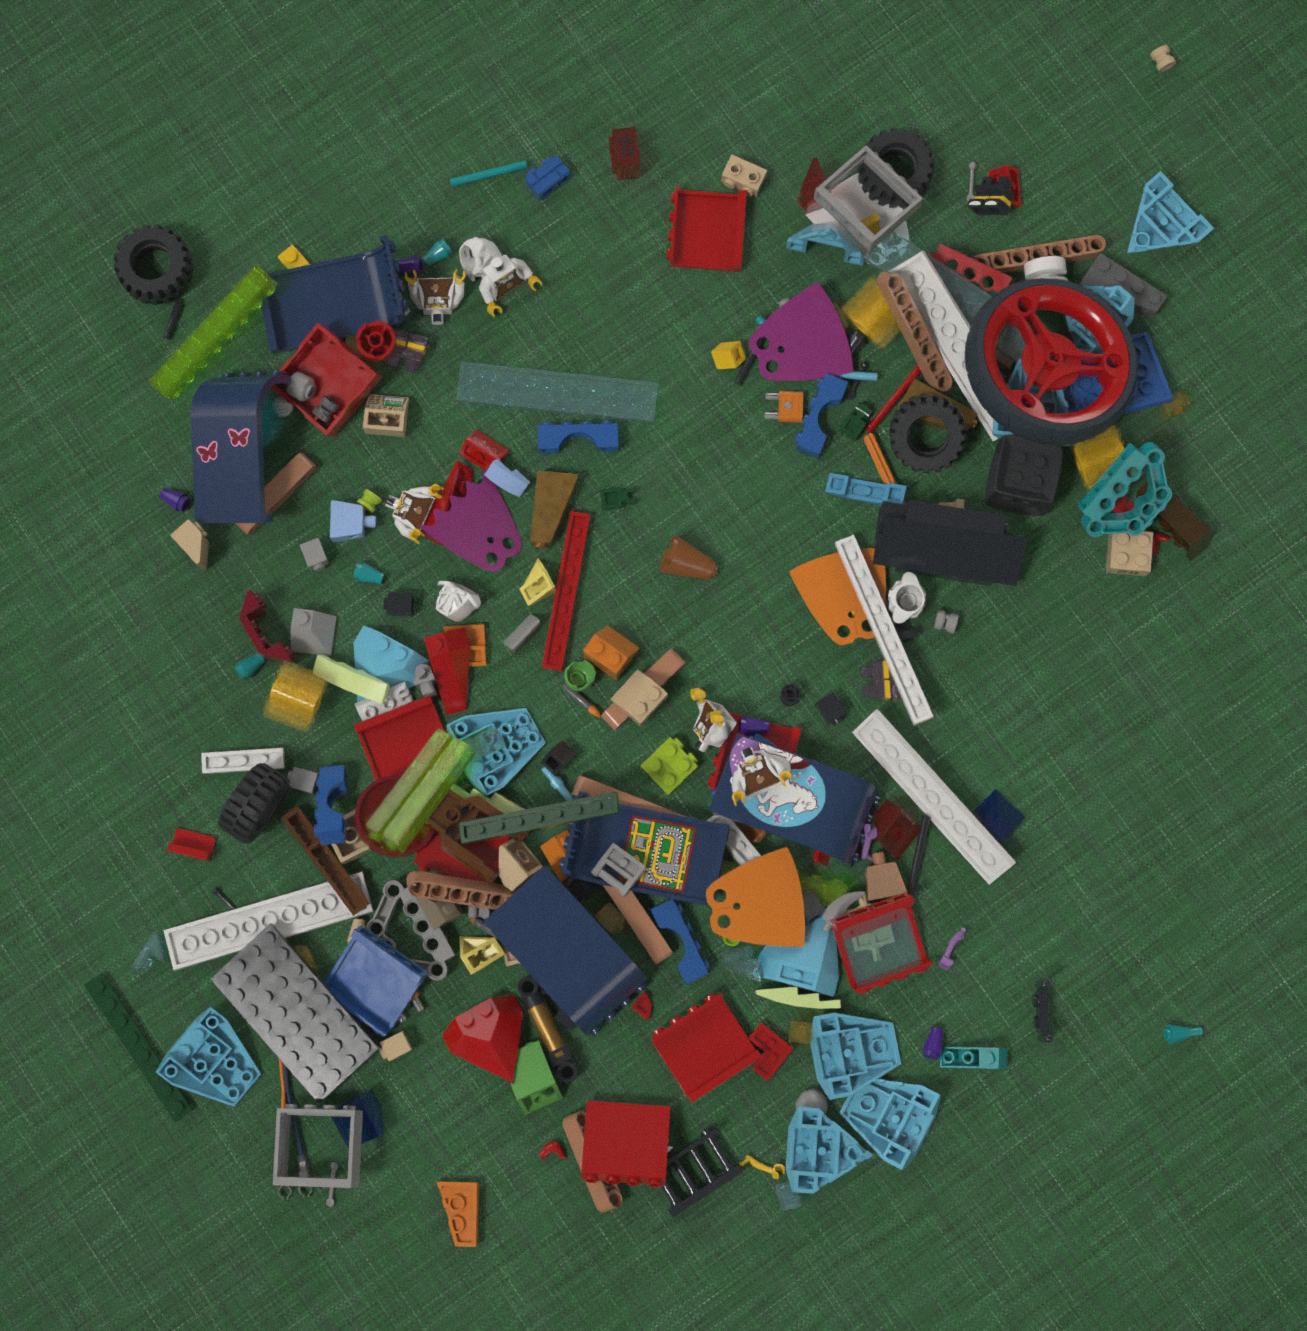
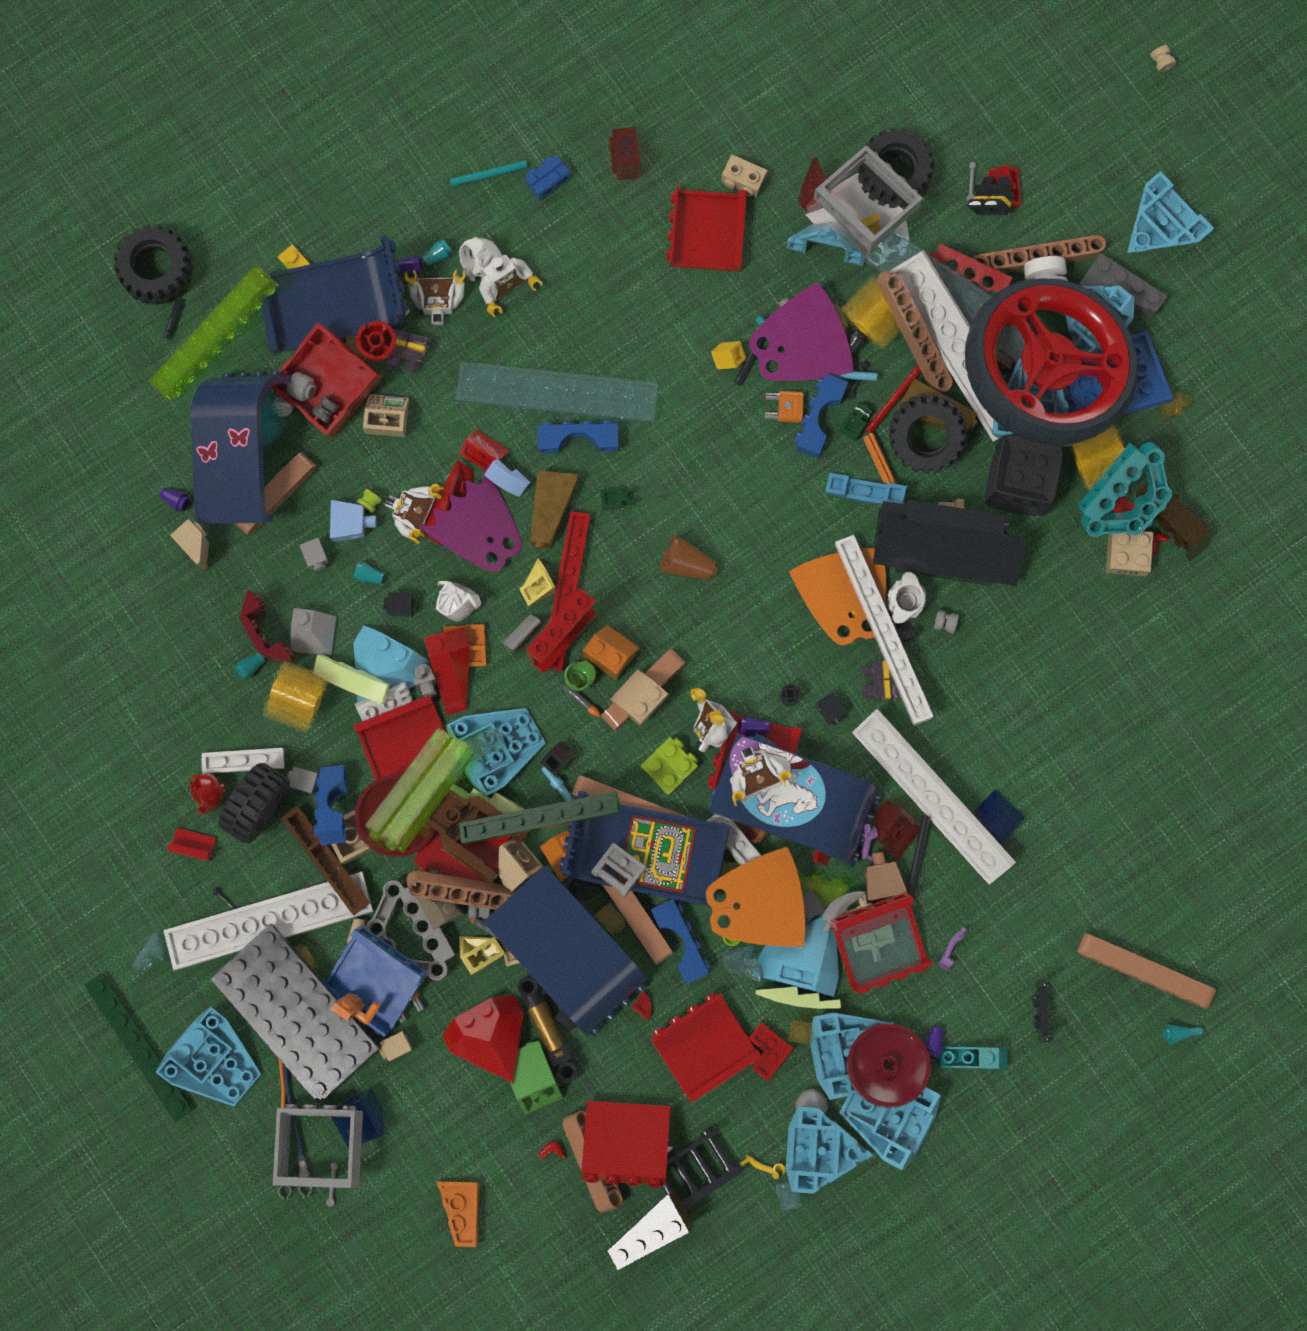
none -> red cylinder [190,773,225,815]
none -> orange plate [331,992,381,1024]
none -> red panel [526,588,597,674]
none -> wedge [608,1189,695,1270]
none -> dark red dish [847,1024,931,1108]
none -> nougat beam [1077,933,1216,1009]

